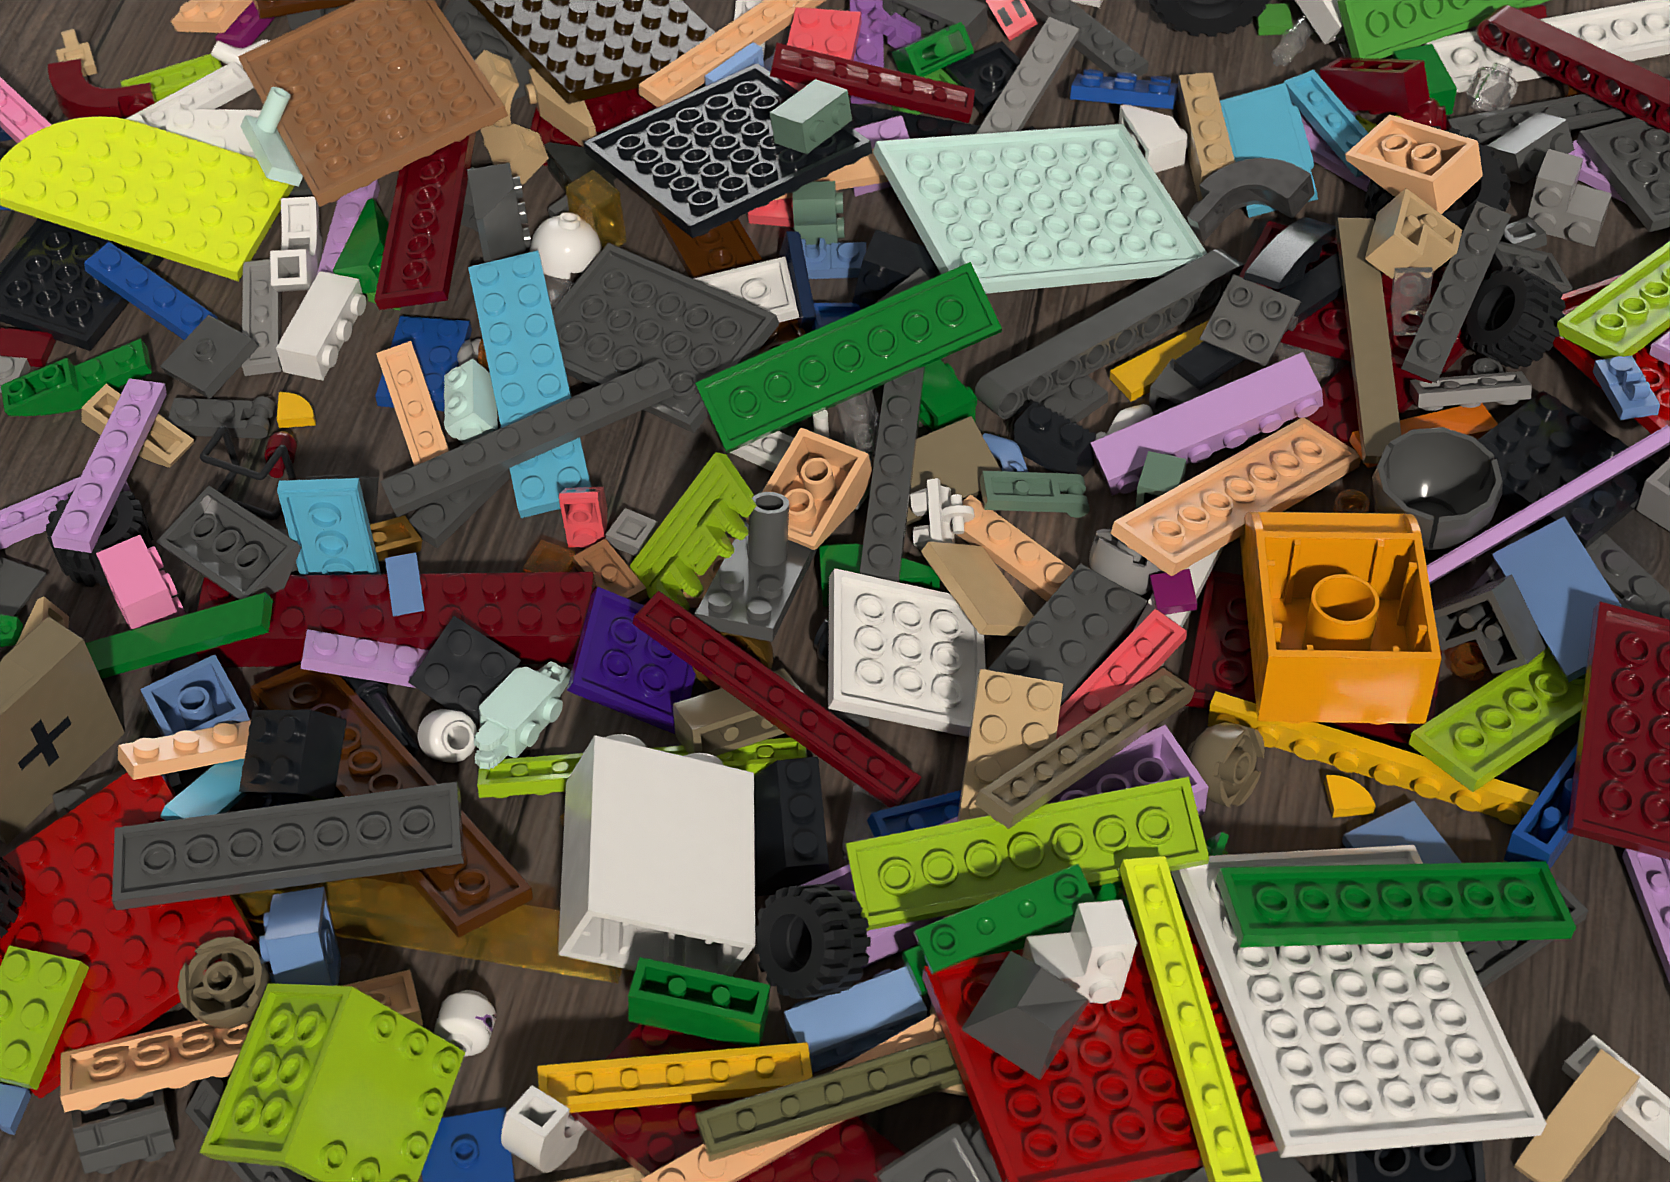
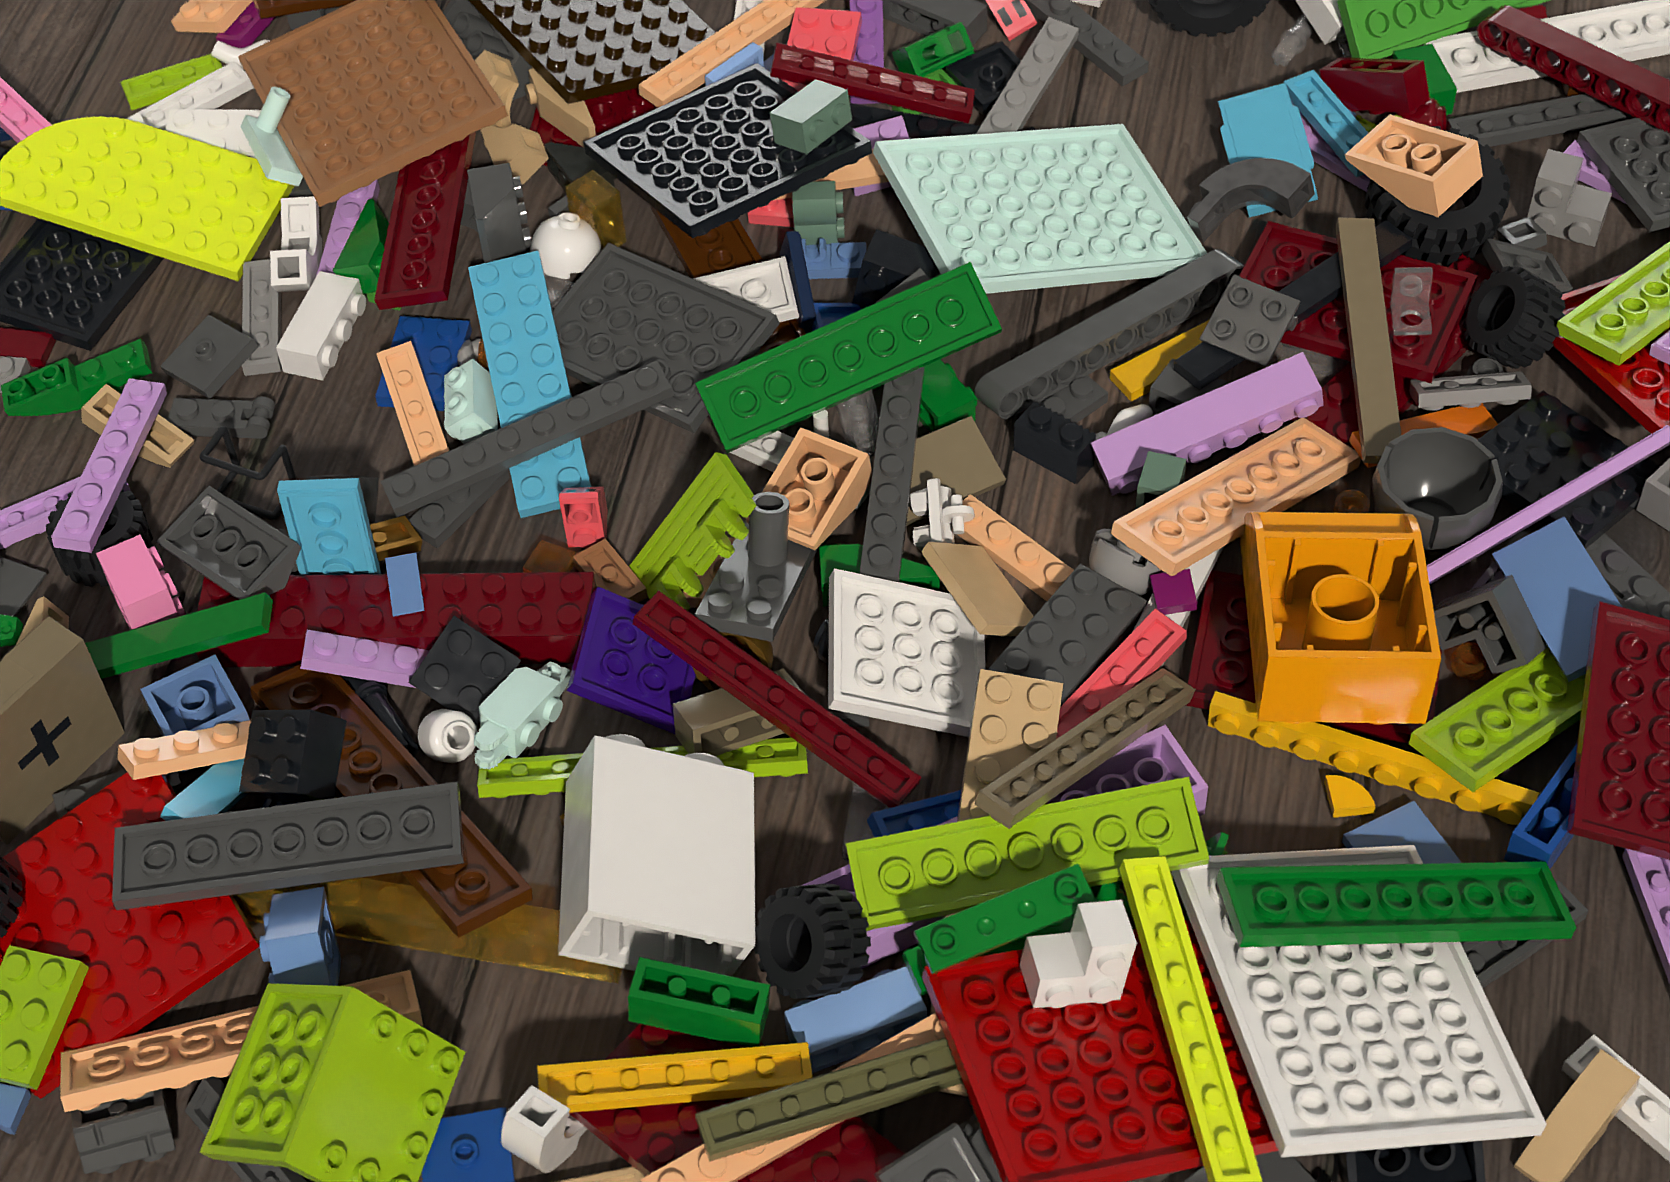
dark red arch [48,58,156,120] -> none
tan plate [56,29,98,76] -> none
blue plate [84,242,218,340] -> none
dark tan cylinder [178,937,271,1028] -> none
dark red cylinder [264,431,297,478] -> none
yellow tile [277,392,316,428] -> none
white head [434,990,496,1057] -> none
light grey plate [605,508,659,556] -> none
black slope [754,757,830,896] -> none
medium lavender plate [869,7,921,50] -> none
dark grey slope [961,951,1089,1080] -> none
sand green plate [980,471,1090,518] -> none
medium blue arm [983,433,1029,472] -> none
blue plate [1070,69,1178,109] -> none
white slope [1119,105,1189,173] -> none
tan brick [1176,72,1235,201] -> none
dark tan cylinder [1186,722,1265,808] -> none
slope [1244,217,1336,290] -> none
bright green tile [1256,3,1292,35] -> none
tan brick [1365,188,1462,280] -> none
dark grey plate [1401,201,1511,383] -> none
clear head [1466,63,1518,113] -> none
dark grey brick [1488,112,1574,184] -> none
medium blue plate [1593,355,1660,420] -> none

